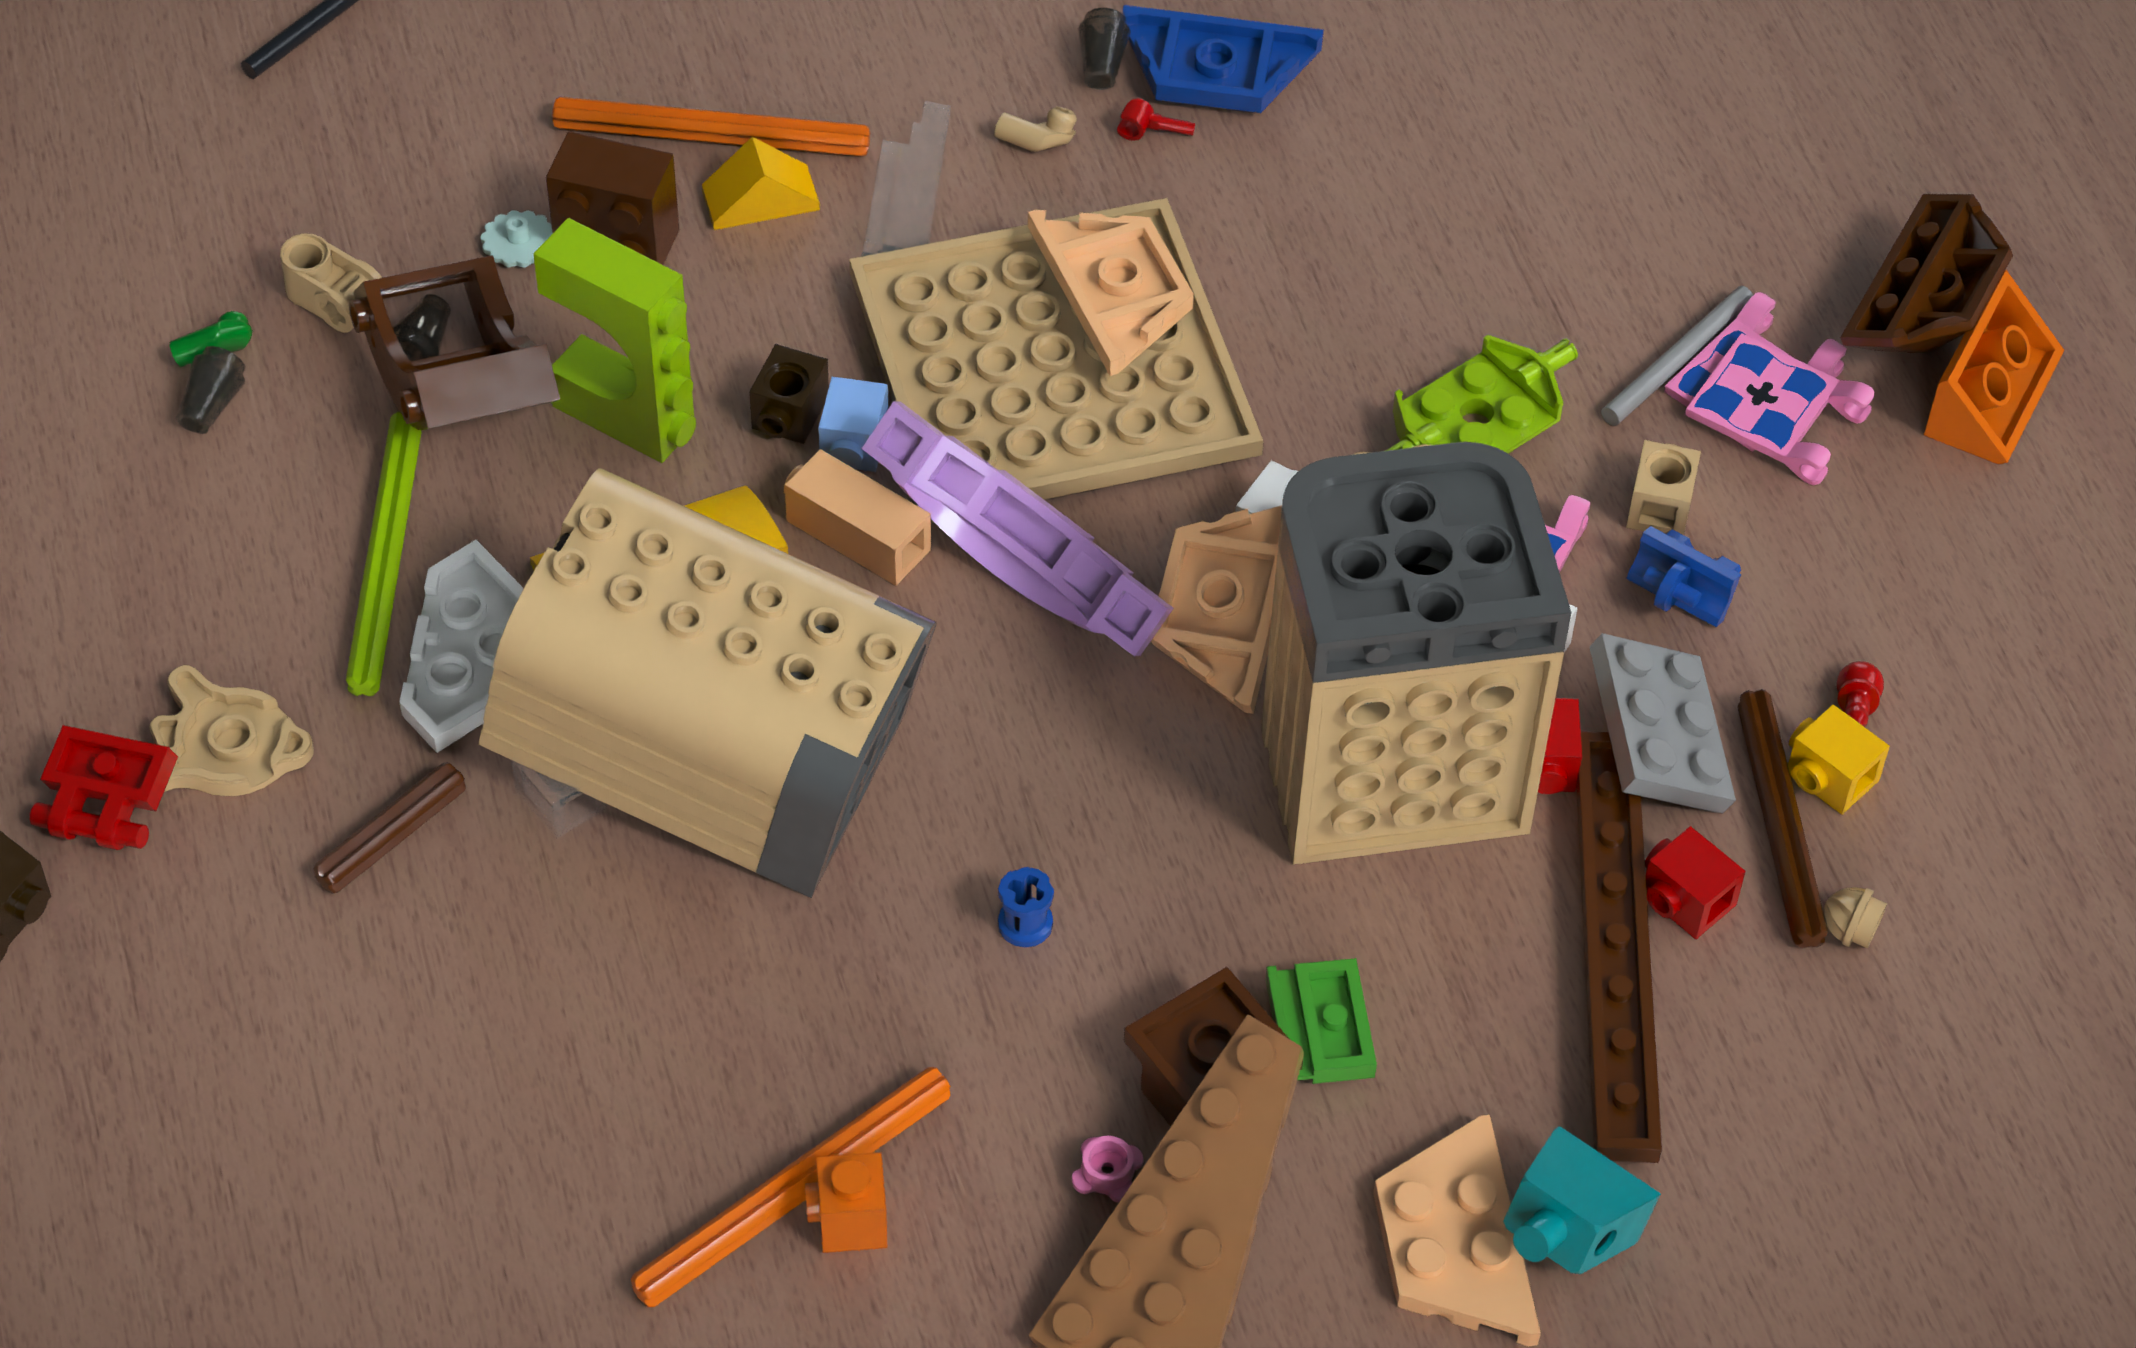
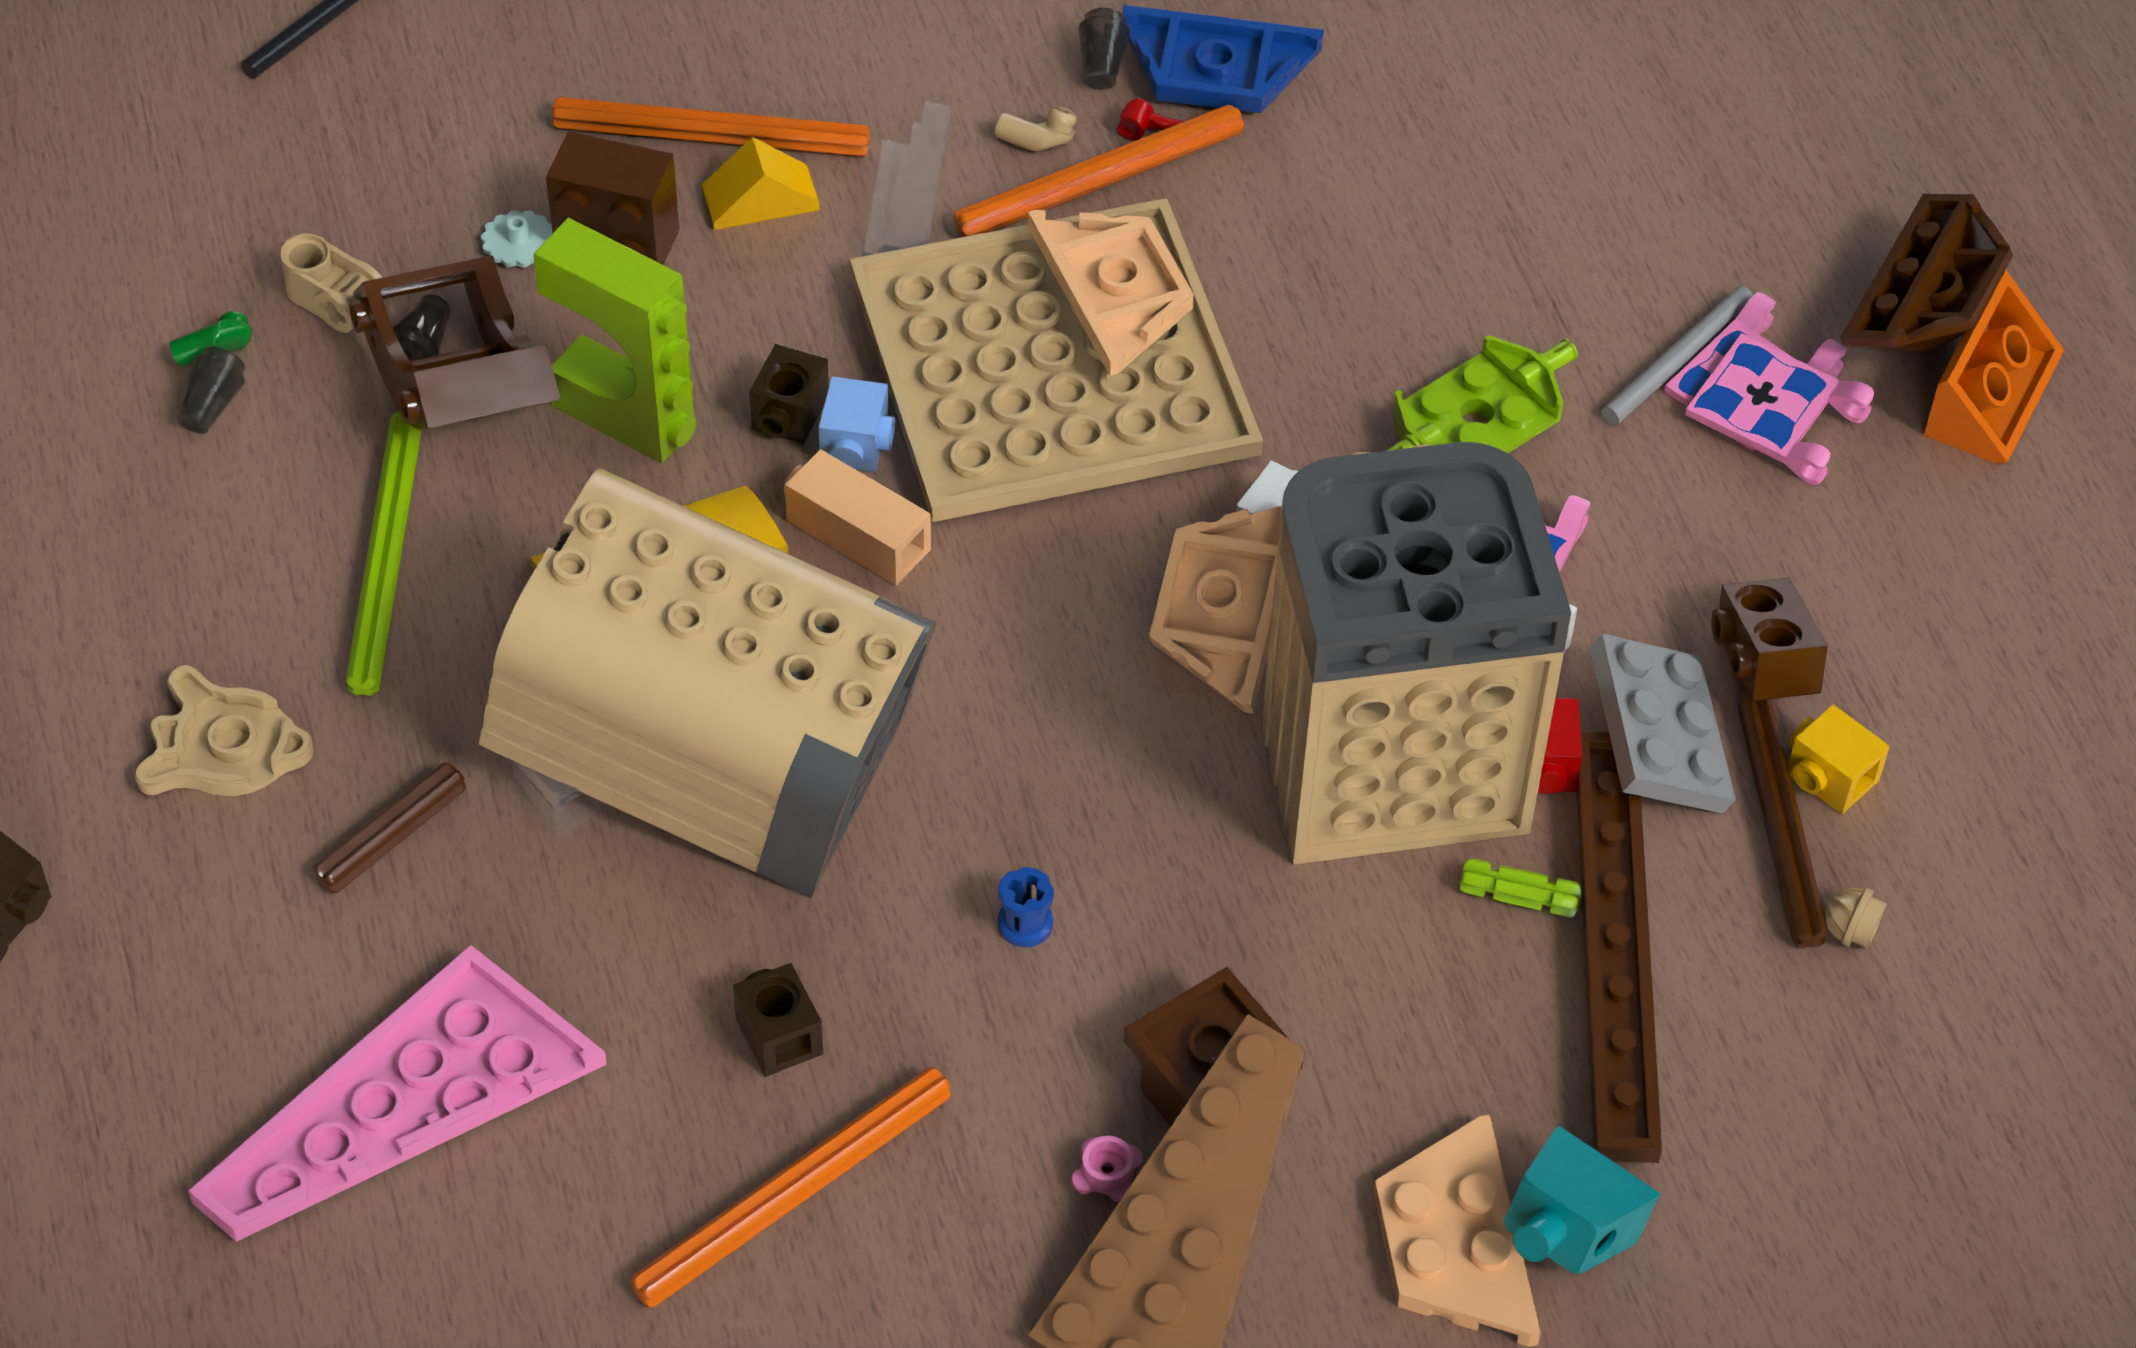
red plate [29,725,178,850] -> none
white plate [399,540,524,753] -> none
orange brick [805,1152,888,1253] -> none
lavender piece [861,401,1174,657] -> none
bright green plate [1265,958,1377,1084] -> none
tan brick [1626,440,1701,535] -> none
blue hips [1626,526,1742,627] -> none
red brick [1645,826,1746,939] -> none
red bar [1836,661,1884,727] -> none
none -> bright pink wing [188,945,607,1242]
none -> dark brown brick [733,963,823,1077]
none -> orange axle [954,105,1244,237]
none -> lime axle [1460,858,1582,918]
none -> reddish brown brick [1711,577,1828,701]

